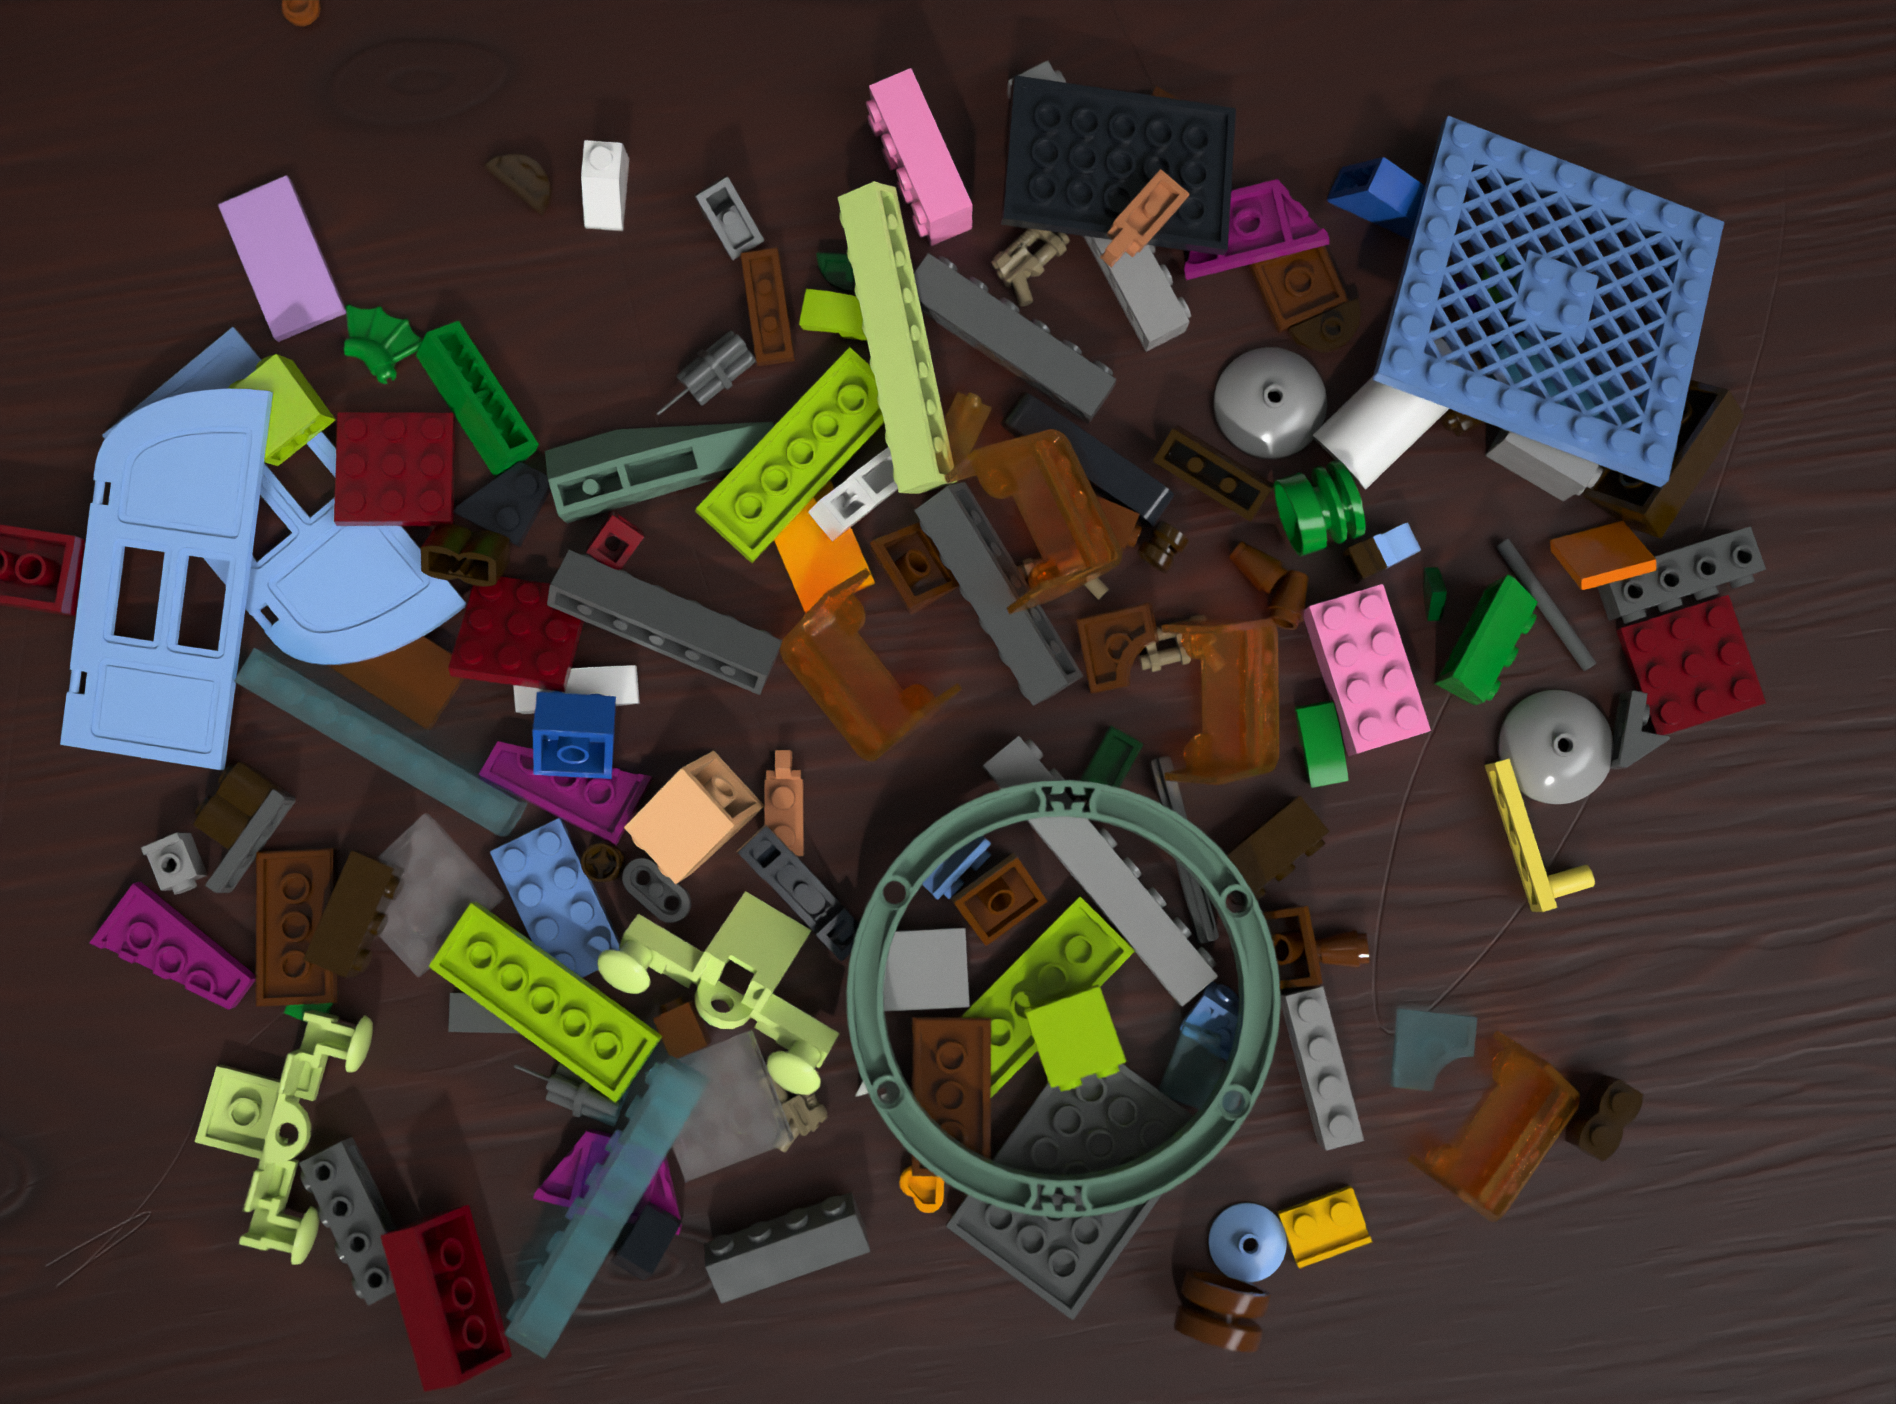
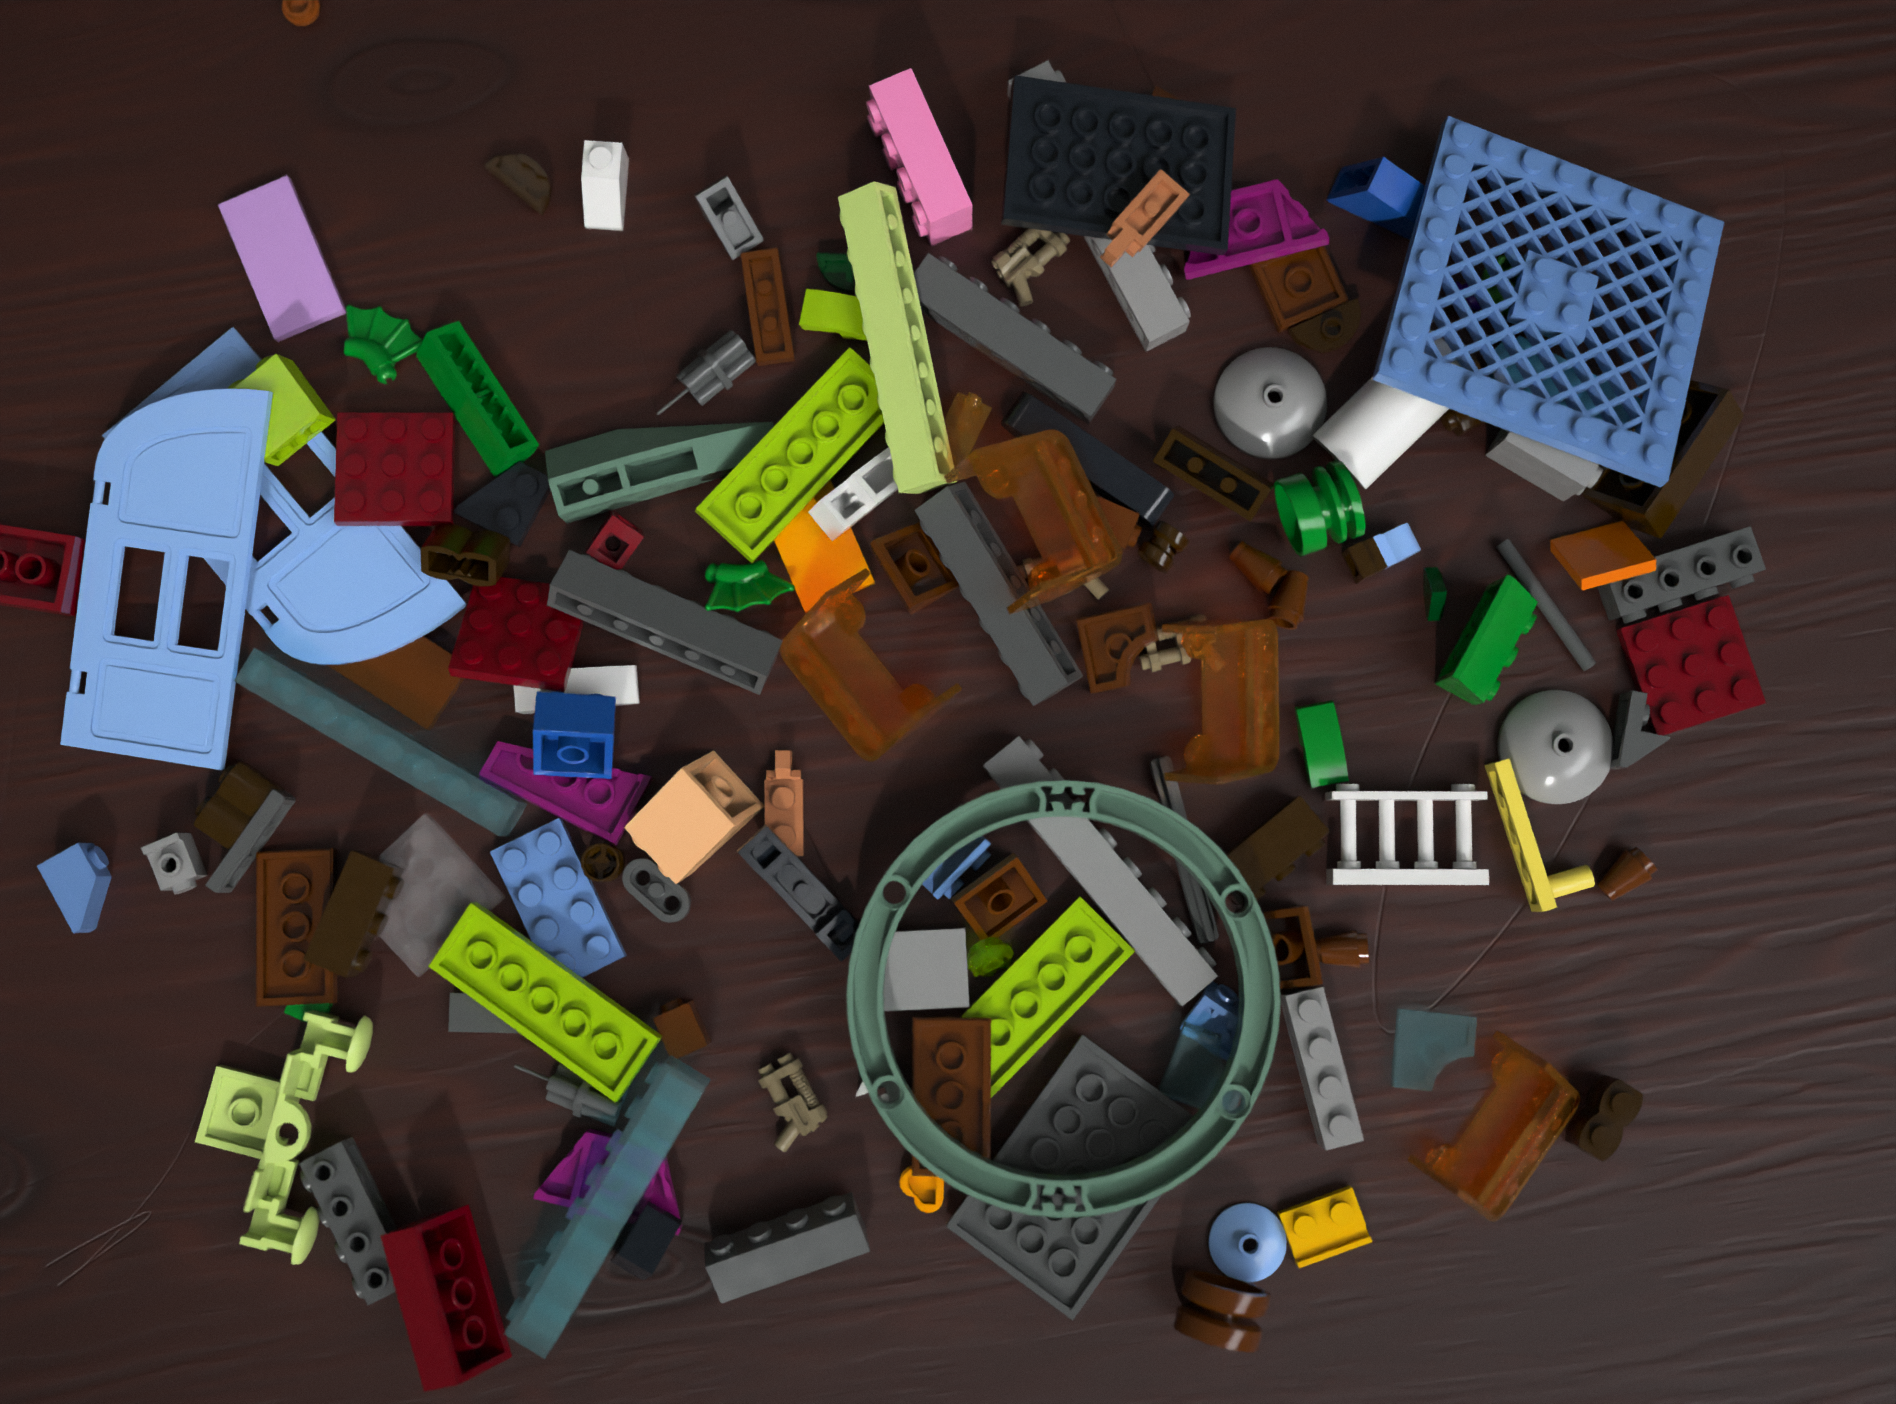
magenta wing [89,881,256,1010] -> none
yellowish green piece [598,891,840,1095] -> none
clear plate [644,1030,794,1182] -> none
lime brick [1024,985,1126,1092] -> none
dark green tile [1079,725,1144,800] -> none
bright pink brick [1304,584,1431,756] -> none
none -> medium blue slope [37,843,112,933]
none -> green arm [705,560,795,612]
none -> clear neon green plate [967,937,1014,977]
none -> white fence [1325,784,1489,885]
none -> reddish brown cone [1597,846,1658,902]

